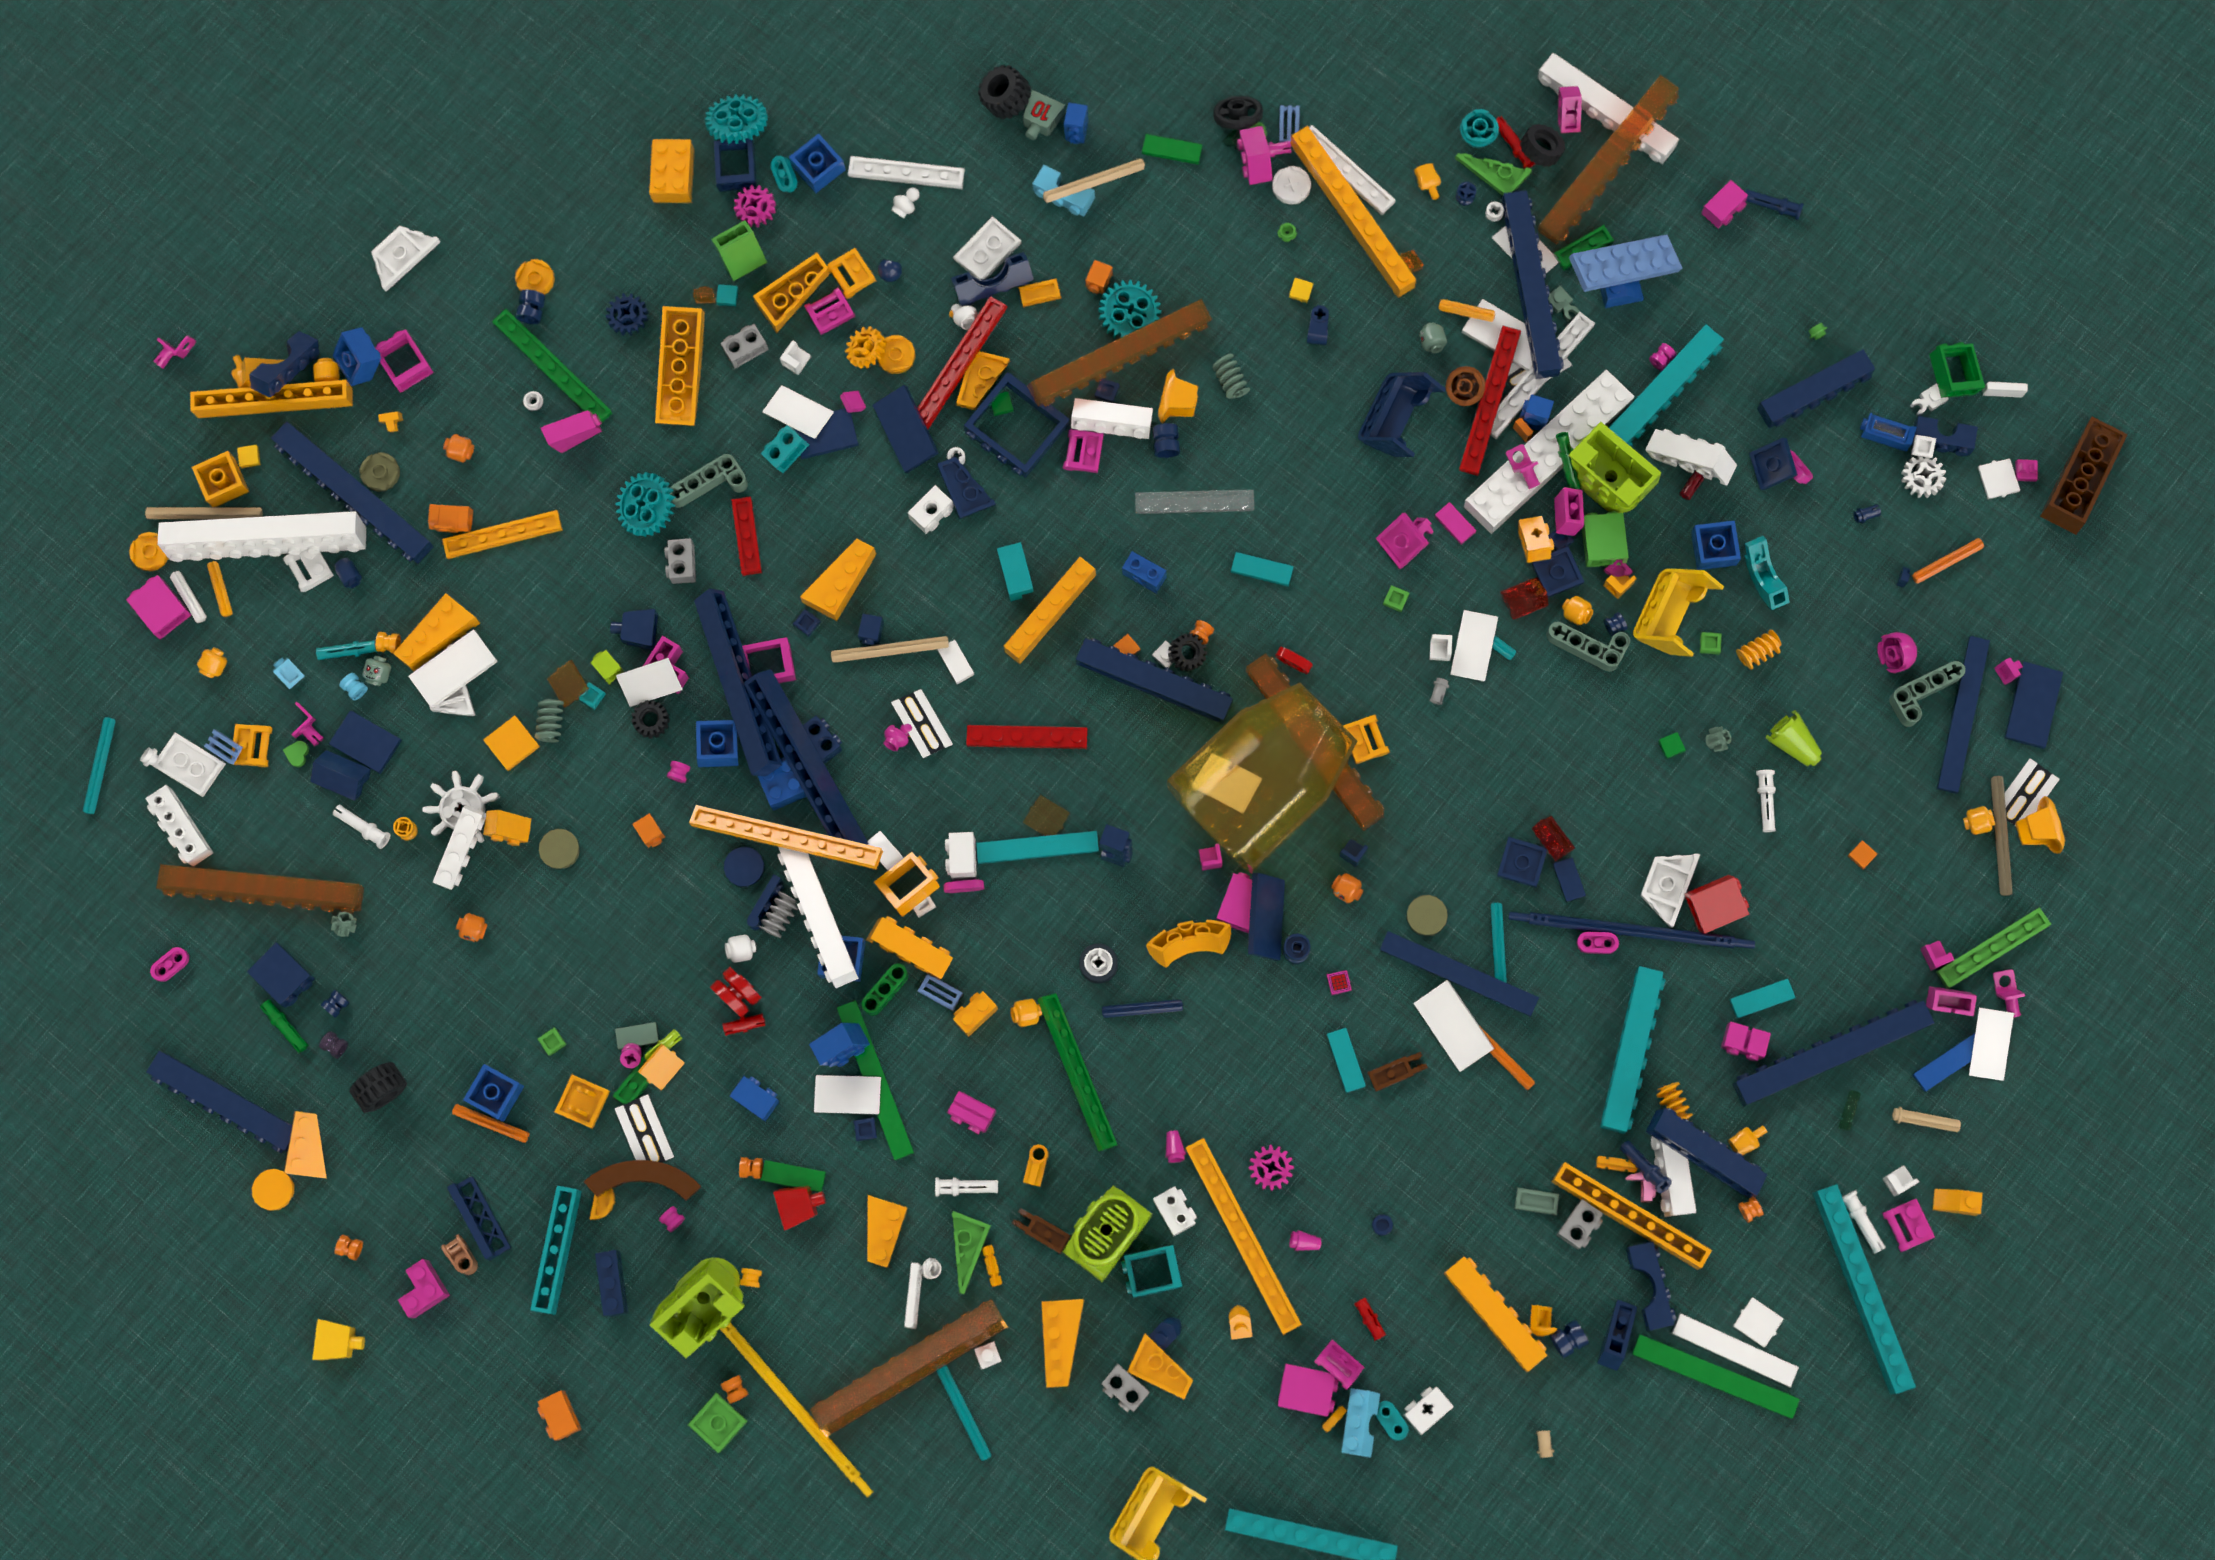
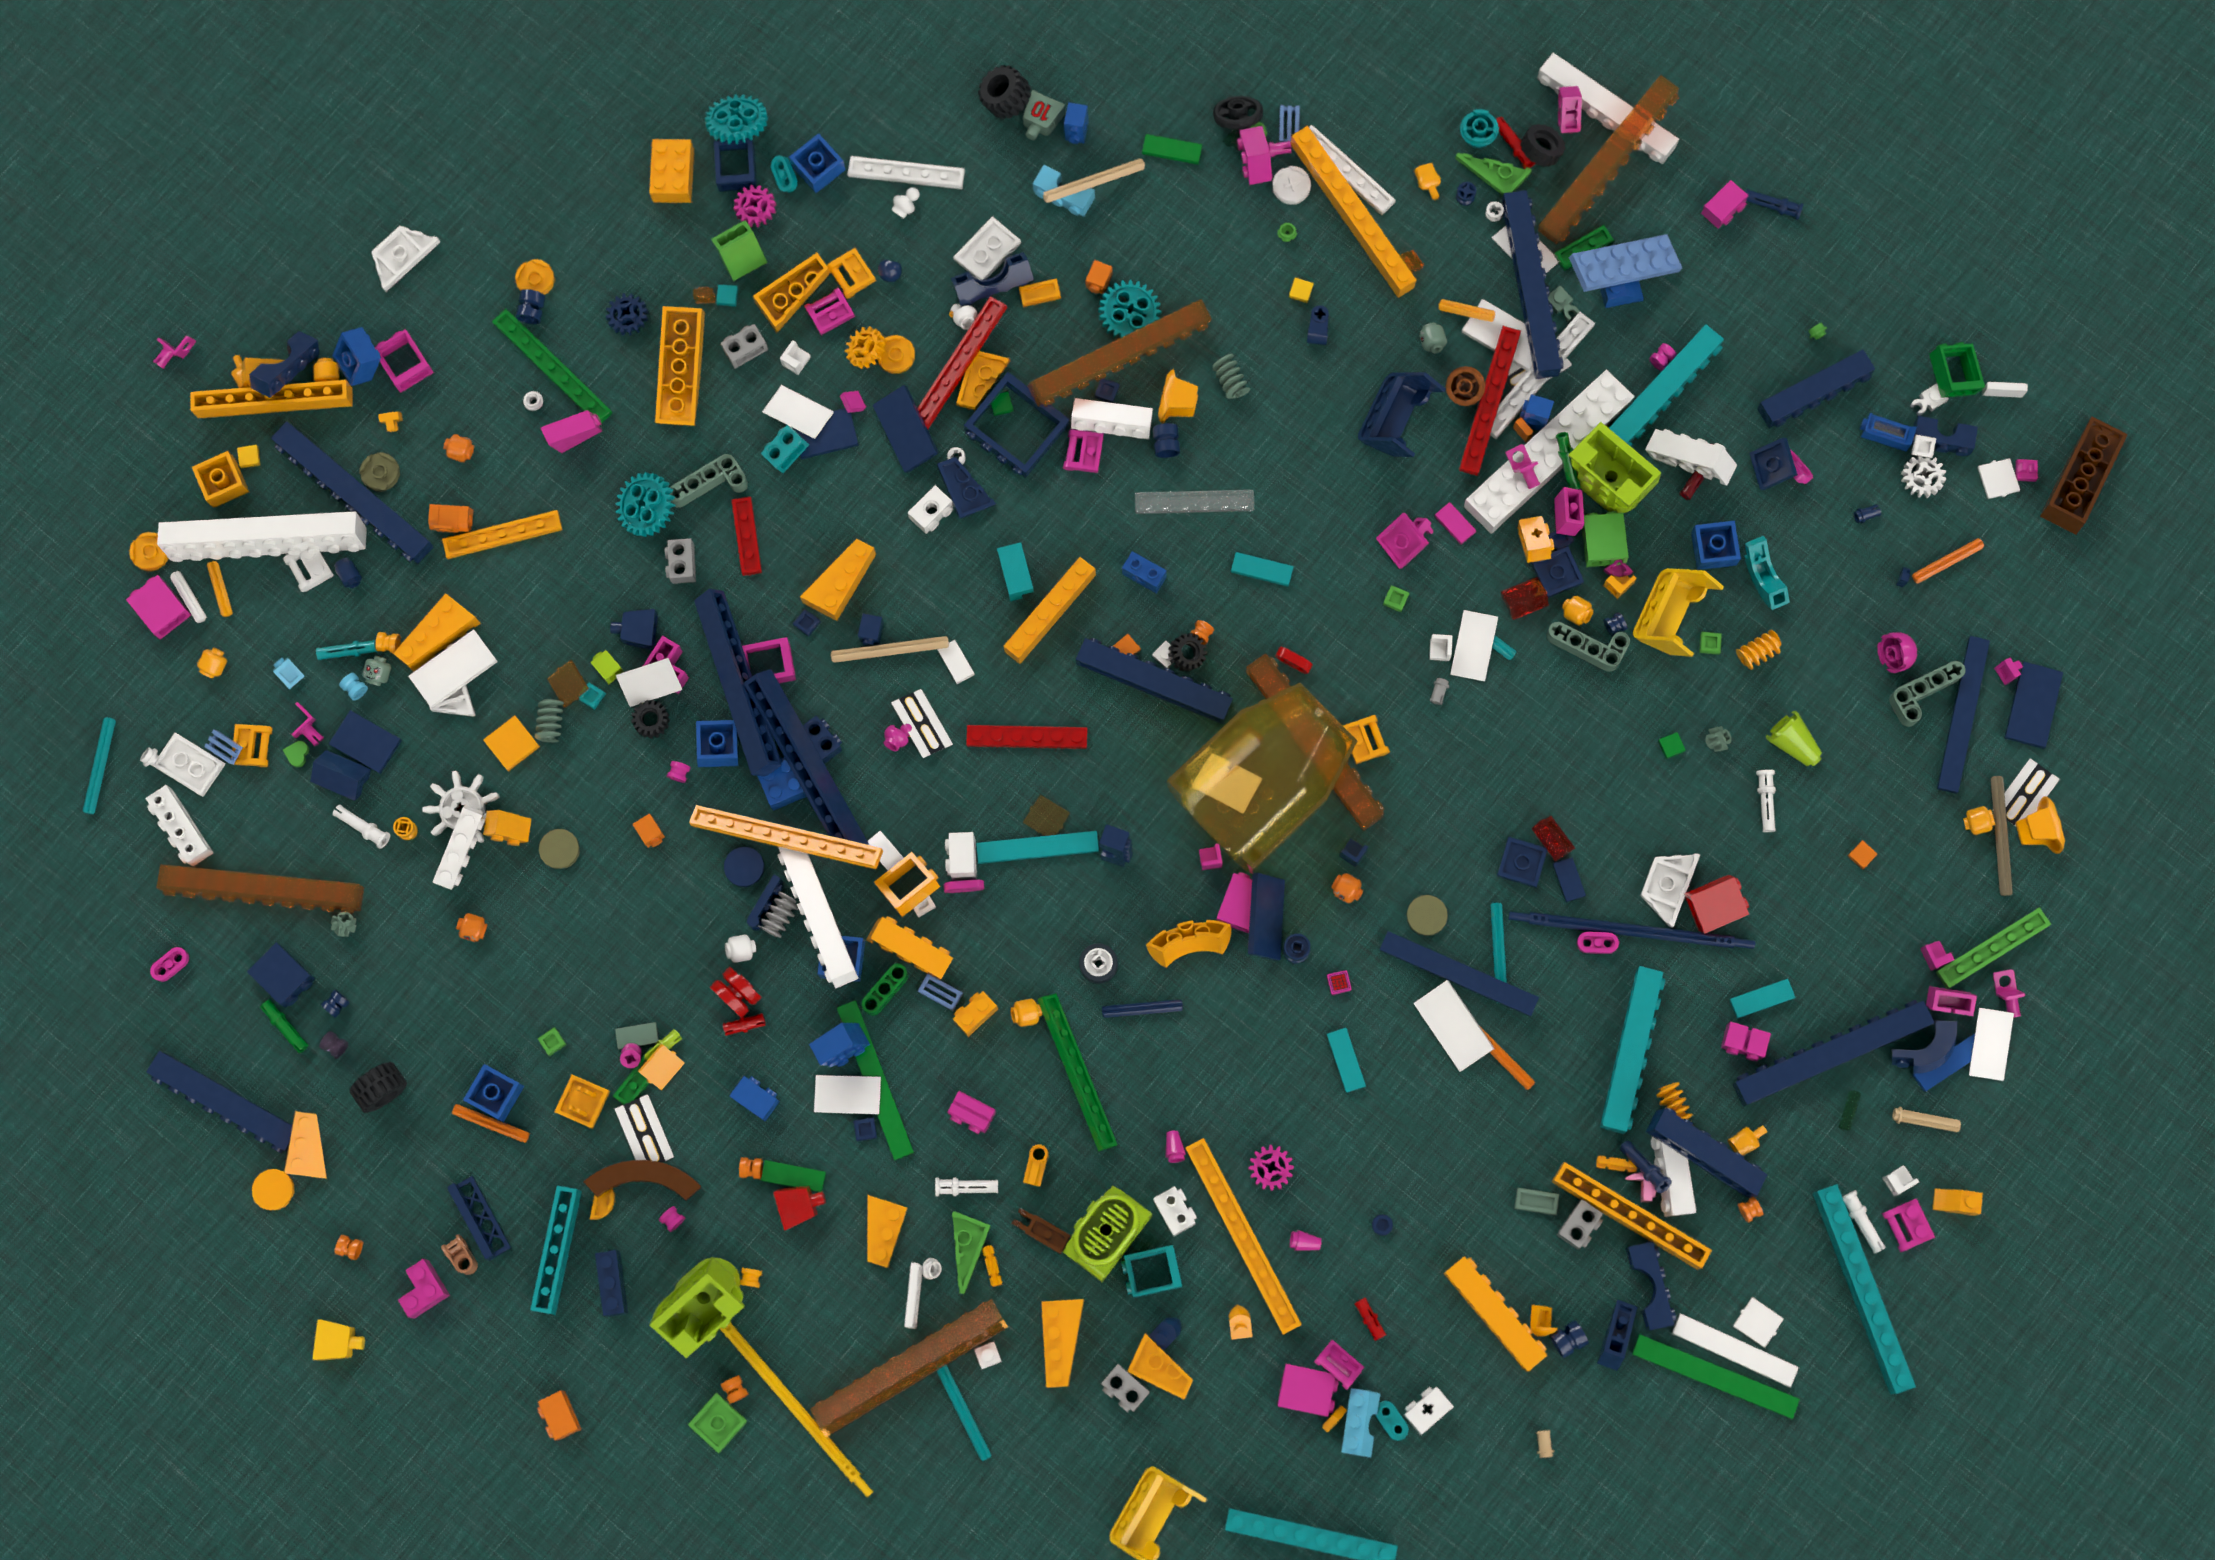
tan axle [145,507,263,519] -> none
reddish brown hinge [1367,1052,1428,1092] -> none
none -> dark blue arch [1892,1021,1957,1074]

